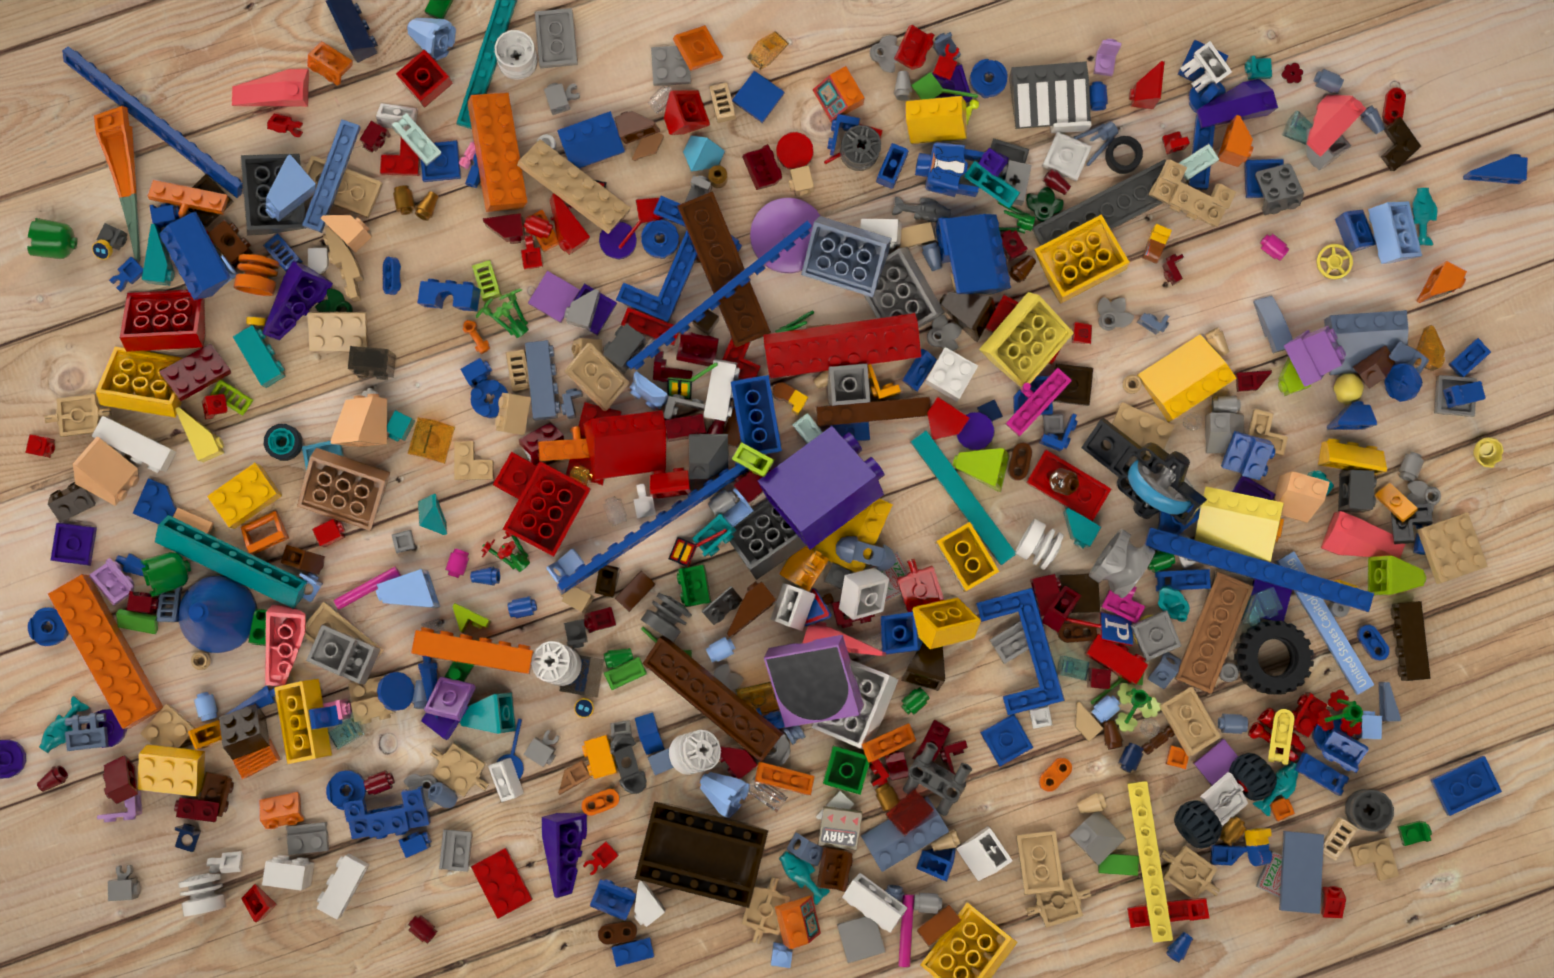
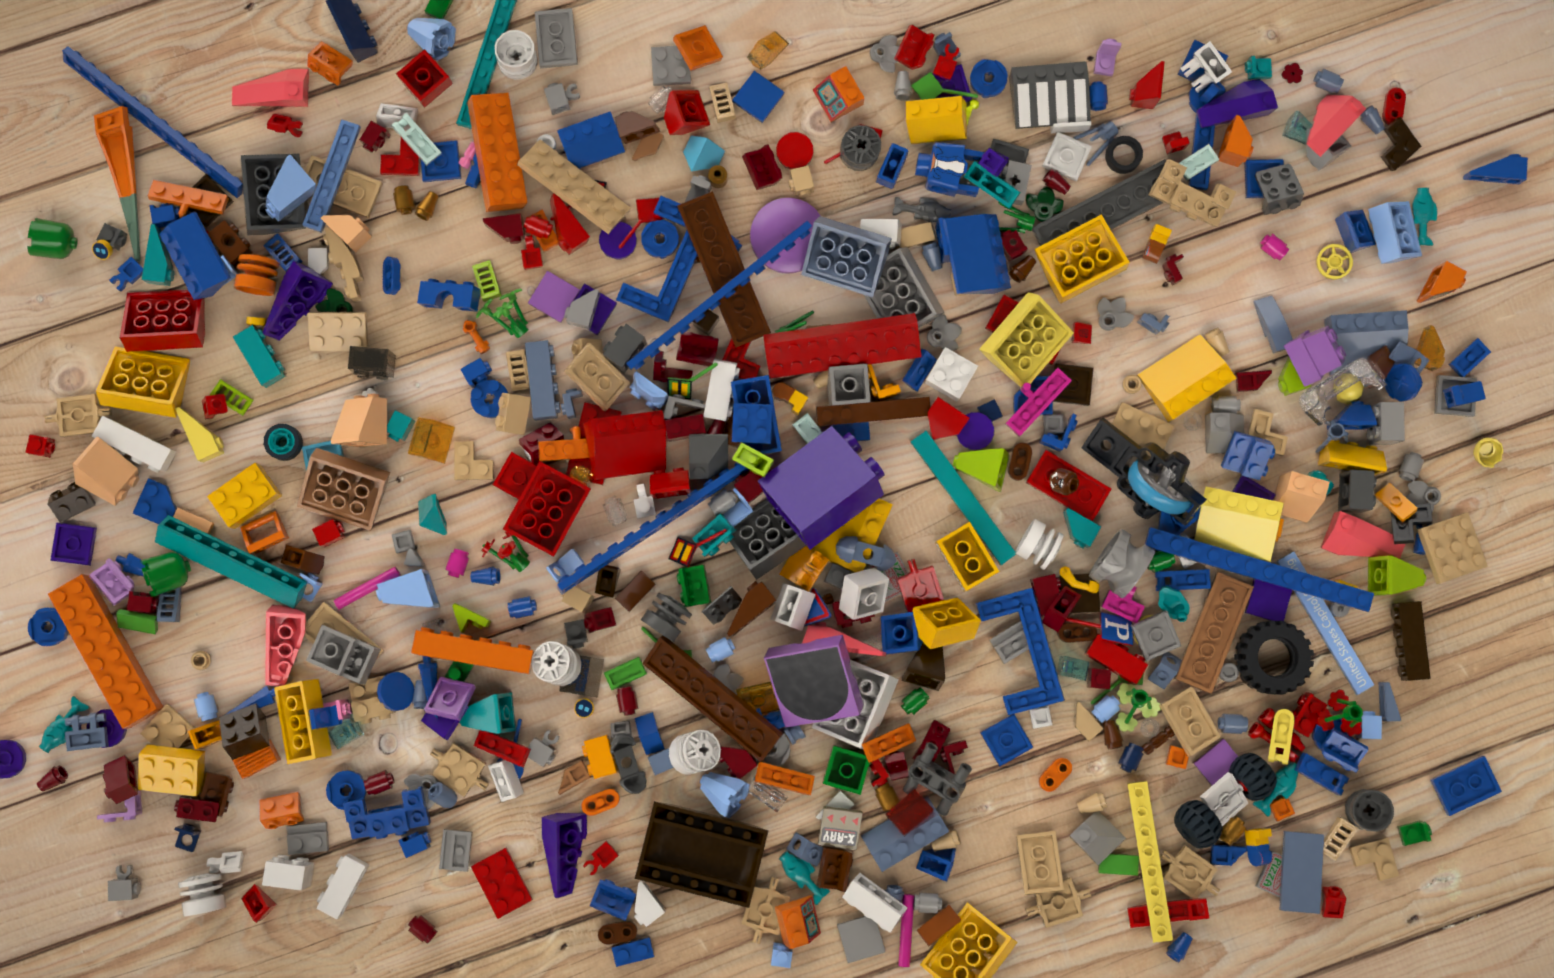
dark red plate [159,344,231,402] -> none
blue cone [178,576,257,653] -> none
green leg [248,609,267,646] -> none
green cone [603,648,633,669] -> none
red plate [621,307,680,346] -> none
blue bracket [827,114,860,156] -> none
dark brown slope [939,292,996,342] -> none
white slope [956,826,1012,881] -> none
clear light blue slope [1241,587,1283,626] -> none
blue plate [1357,625,1390,660] -> none
none -> light grey slope [404,548,424,567]
none -> red tile [473,730,531,767]
none -> dark red brick [616,686,639,716]
none -> blue plate [732,403,772,444]
none -> yellow piece [1059,566,1100,593]
none -> clear windscreen [1299,356,1387,426]
none -> sand blue plant [1316,420,1349,453]
none -> light grey brick [1366,402,1405,445]

